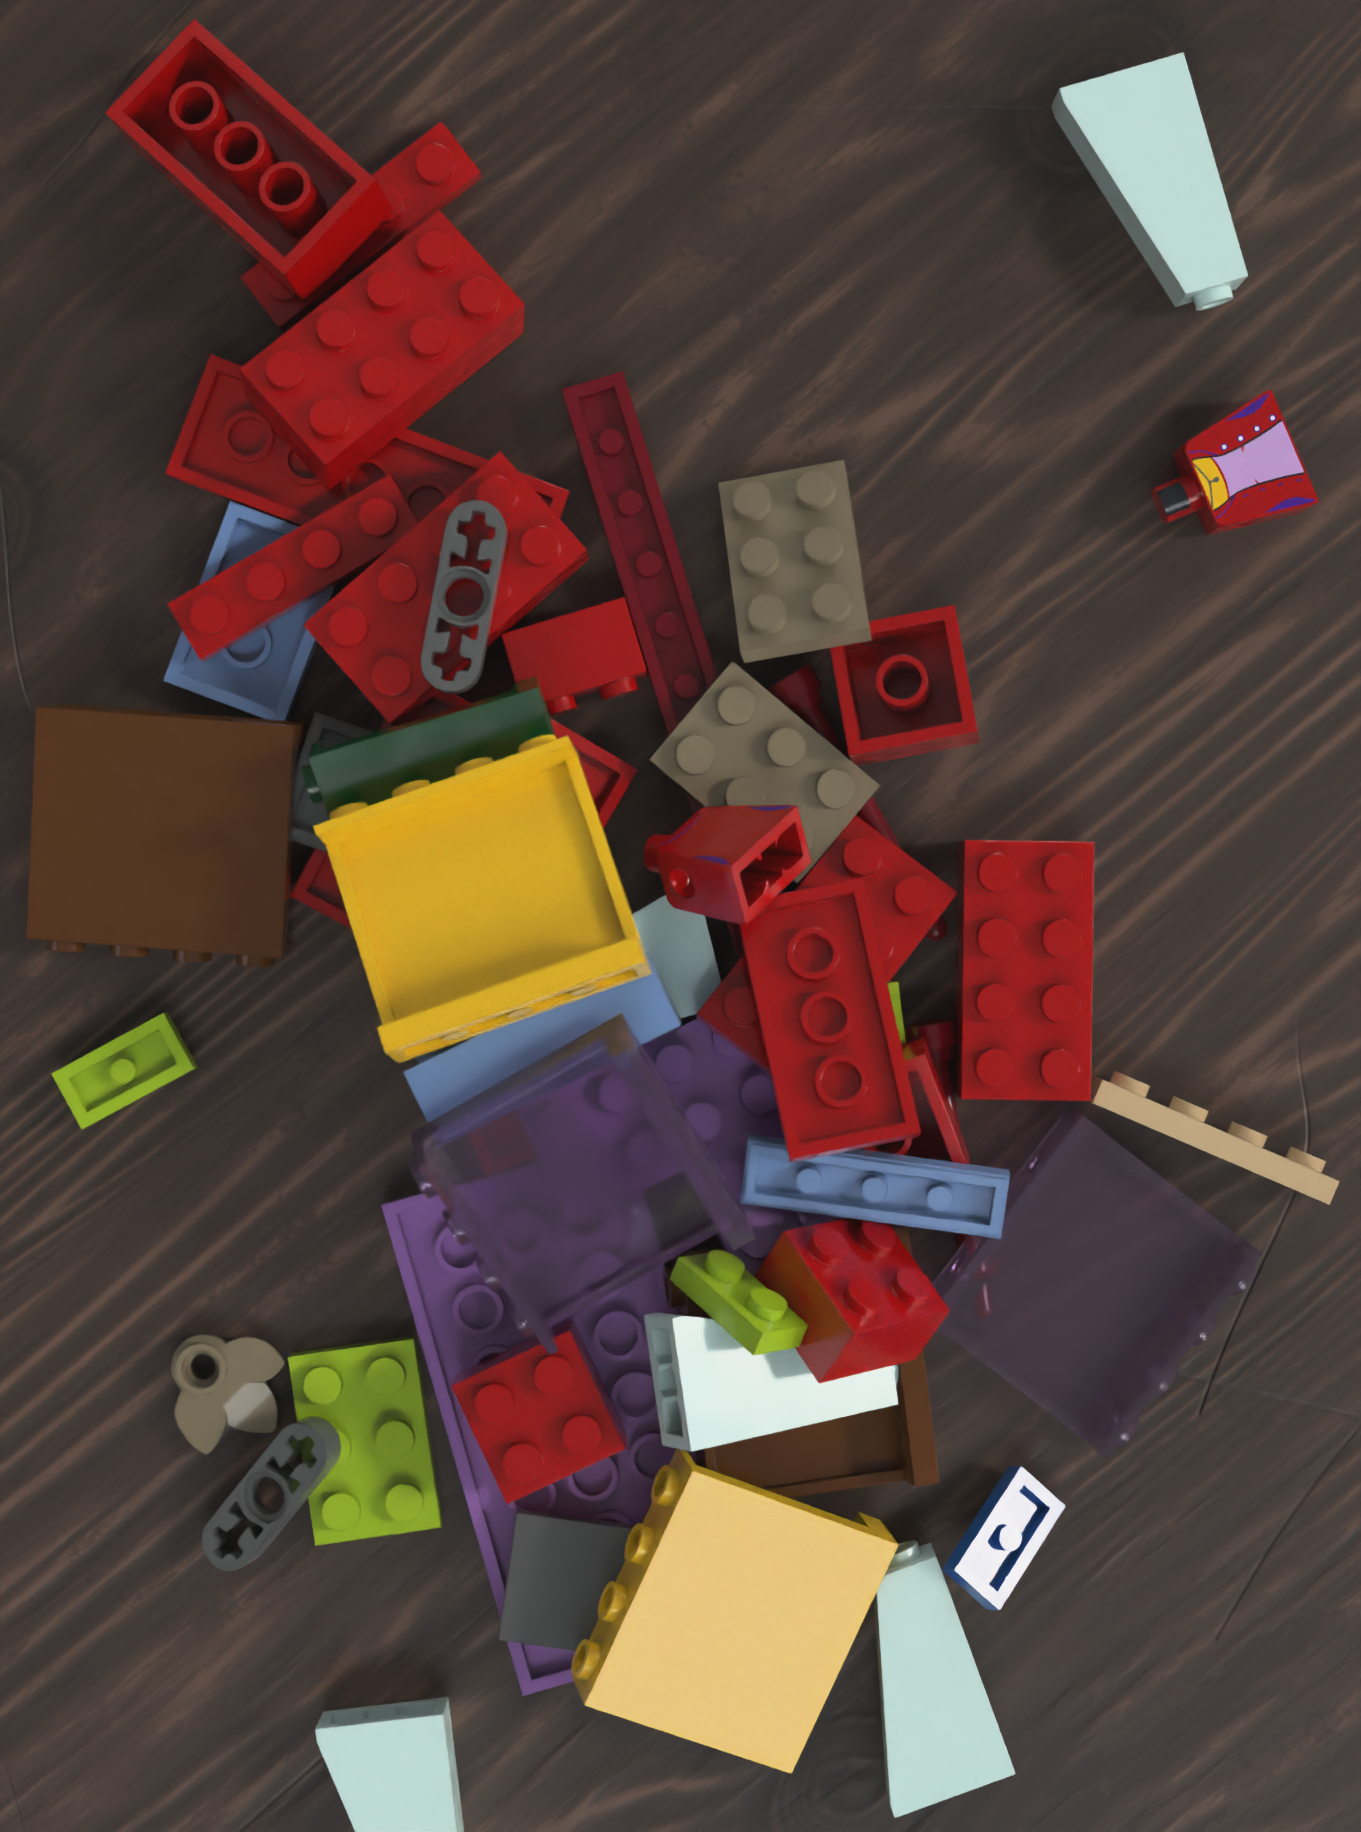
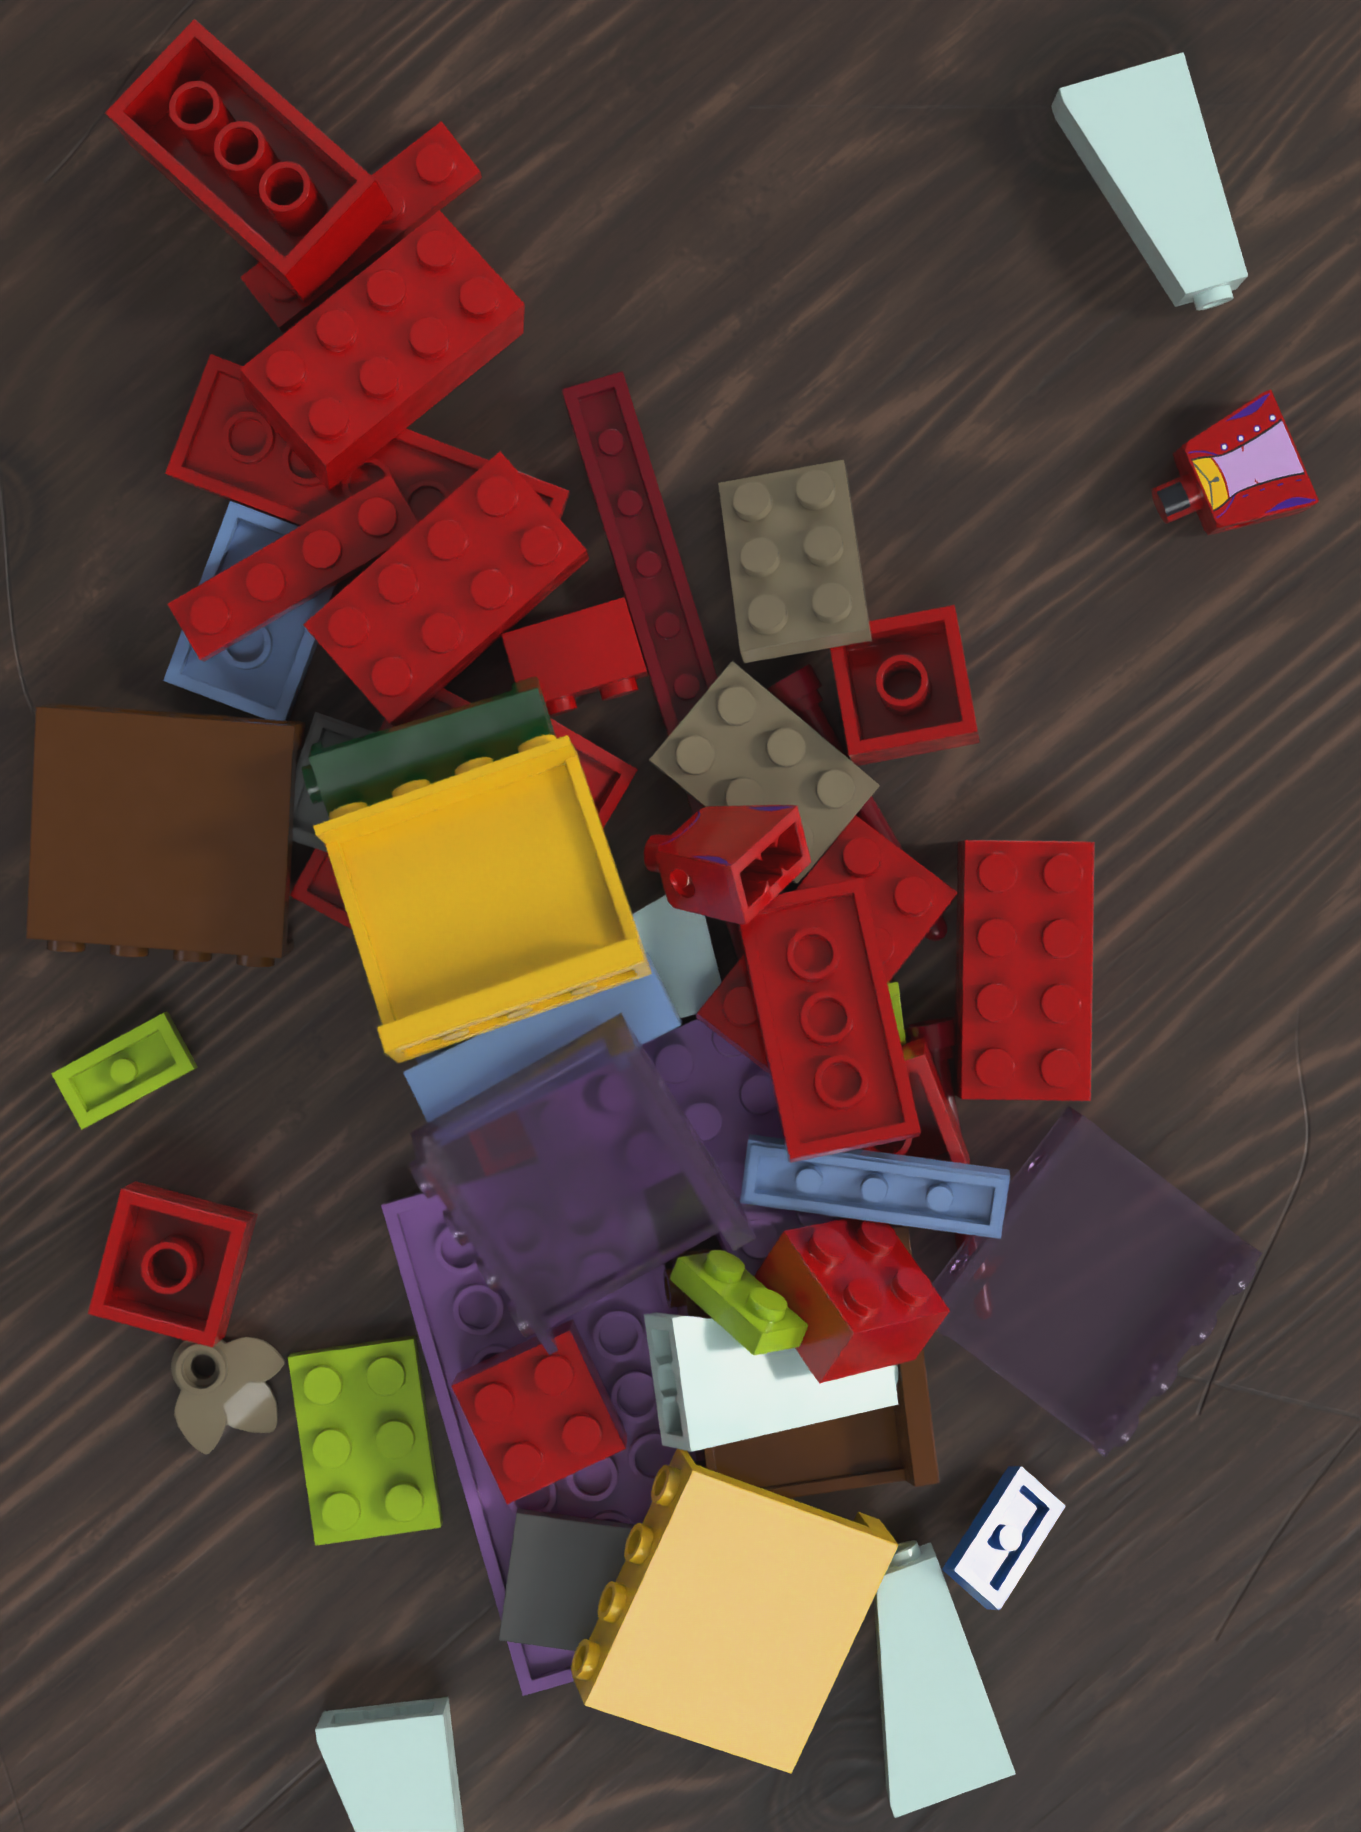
dark grey beam [202,1416,341,1571] -> none
dark grey beam [421,500,508,694] -> none
tan plate [1089,1071,1340,1205] -> none
none -> red brick [88,1181,258,1348]

